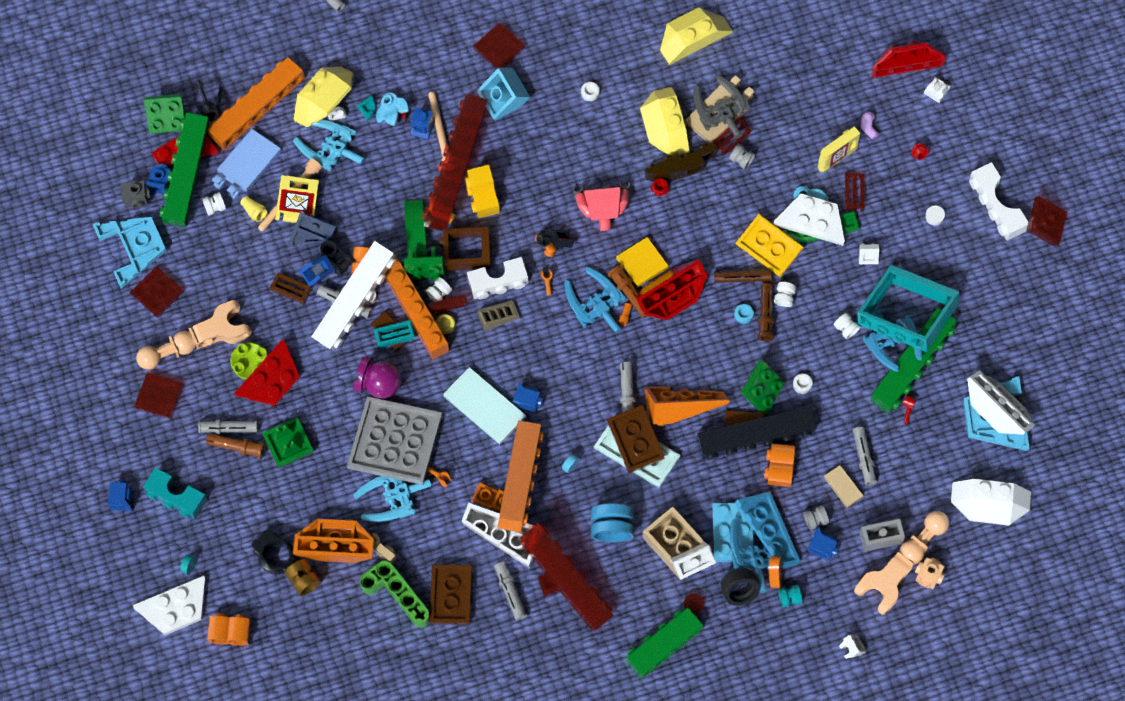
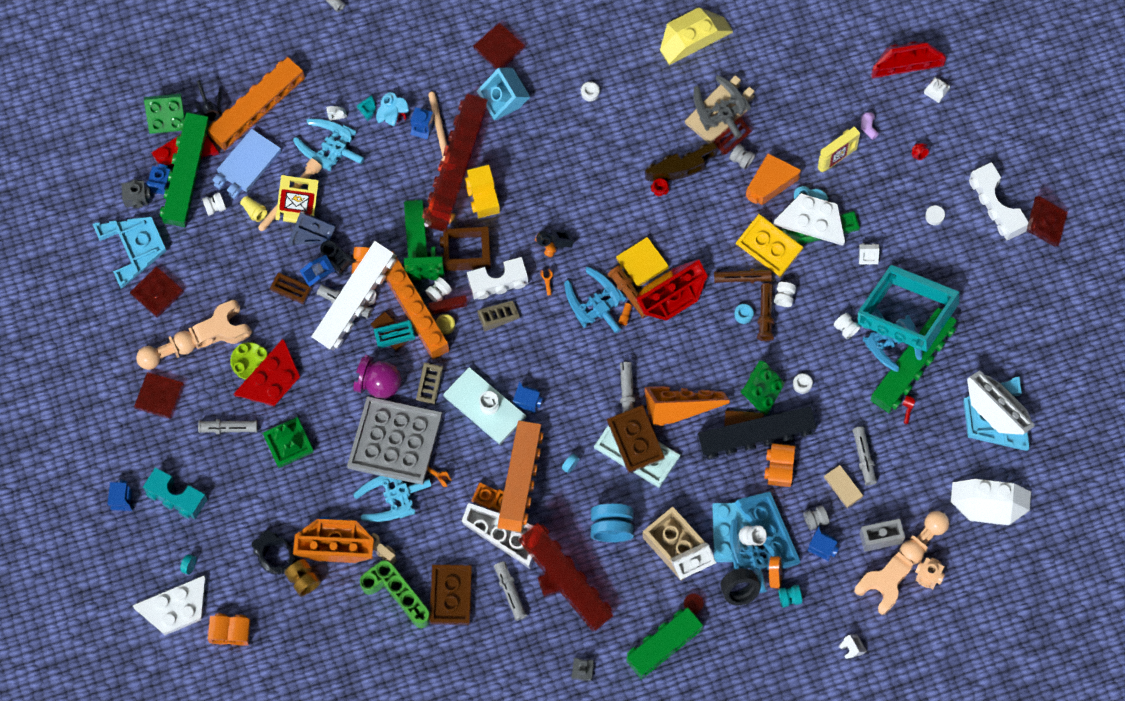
dark orange pin [206,433,266,459] -> none
light yellow wedge [294,66,354,127] -> none
coral torso [572,181,630,231] -> none
light yellow wedge [640,87,690,156] -> none
clear red tile [845,173,864,211] -> none
none -> dark tan slope [416,363,444,404]
none -> white wheel [479,391,499,415]
none -> dark grey tile [571,658,594,682]
none -> white wheel [739,526,767,546]
none -> orange slope [746,154,801,205]

